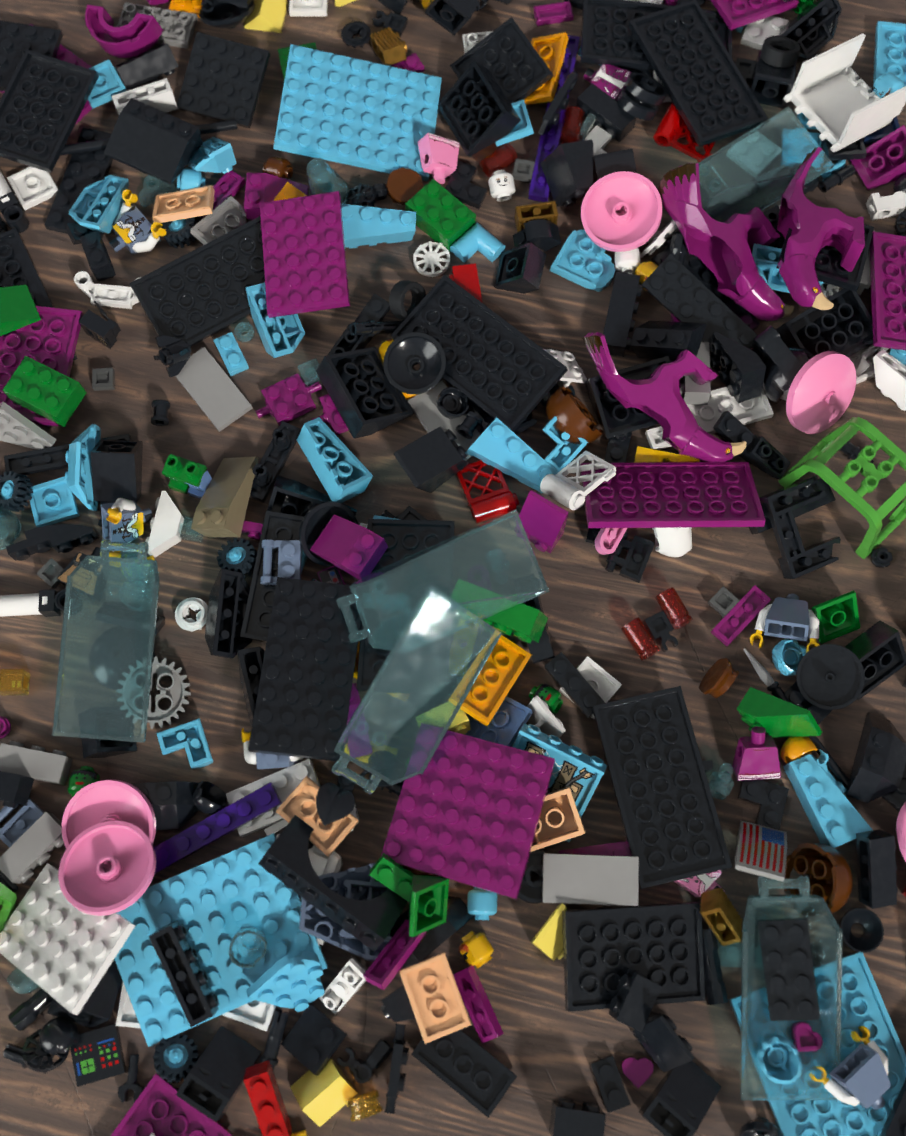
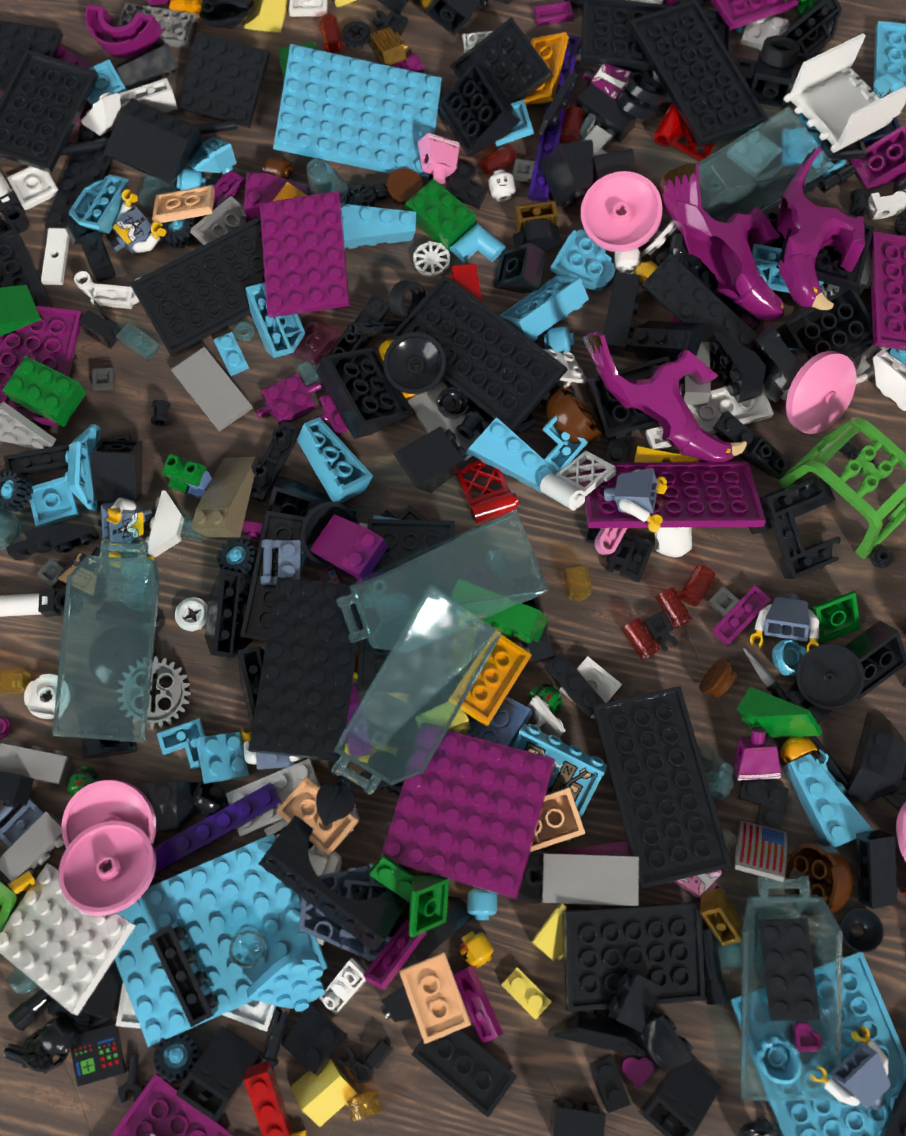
black brick [153,335,191,377] -> none
black plate [385,1024,409,1114] -> none
magenta slope [514,490,569,554] -> none
none -> yellow tile [8,871,36,894]
none -> white plate [24,674,71,719]
none -> white tile [41,228,70,285]
none -> white slope [81,93,121,135]
none -> clear light blue plate [116,322,161,362]
none -> medium azure plate [195,732,249,784]
none -> clear pink plate [290,321,341,366]
none -> clear red piece [319,14,343,53]
none -> medium azure slope [499,275,589,341]
none -> light yellow plate [501,967,551,1020]
none -> medium azure head [544,326,575,353]
none -> black wedge [548,1010,646,1057]
none -> clear yellow brick [564,566,592,601]
none -> sand blue torso [604,468,667,532]
none -> clear red piece [679,564,716,607]
none -> black bush [850,189,869,216]

